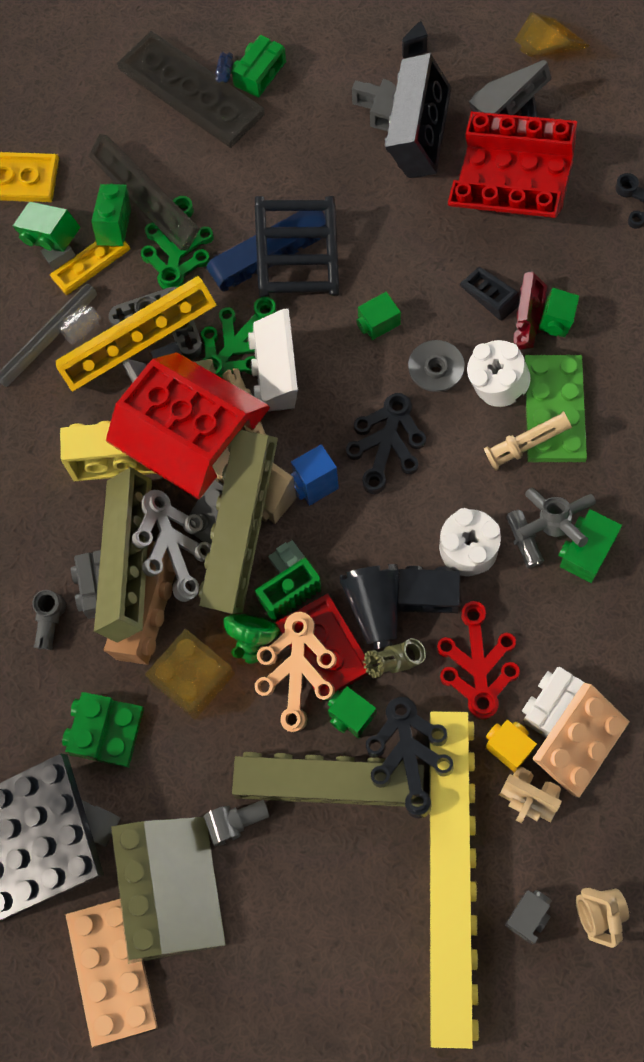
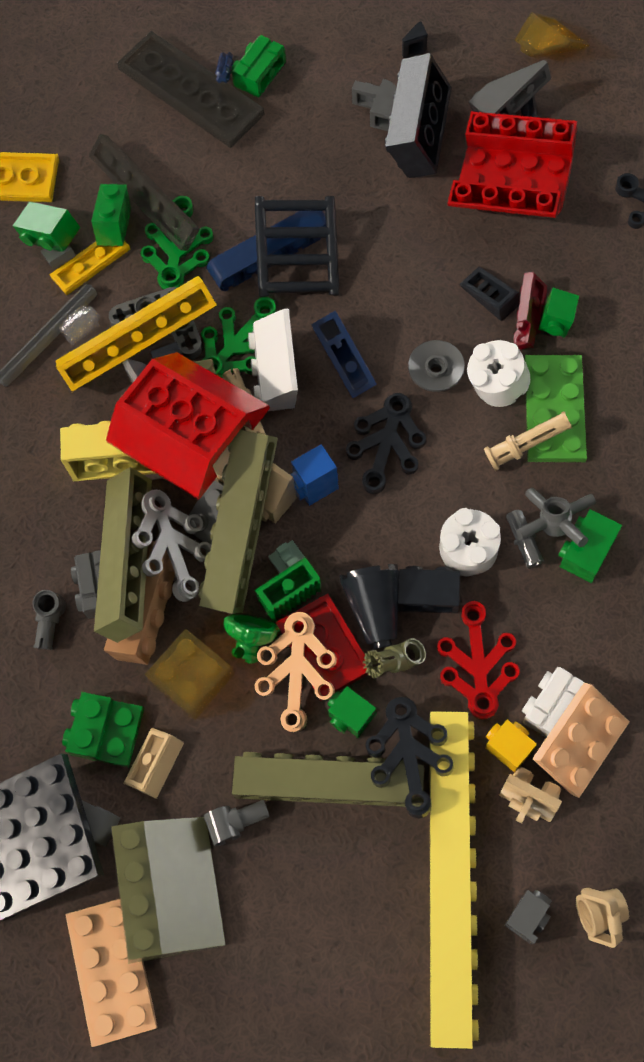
green brick [356,292,401,340] -> none
none -> tan slope [123,728,184,799]
none -> dark blue slope [311,310,377,398]

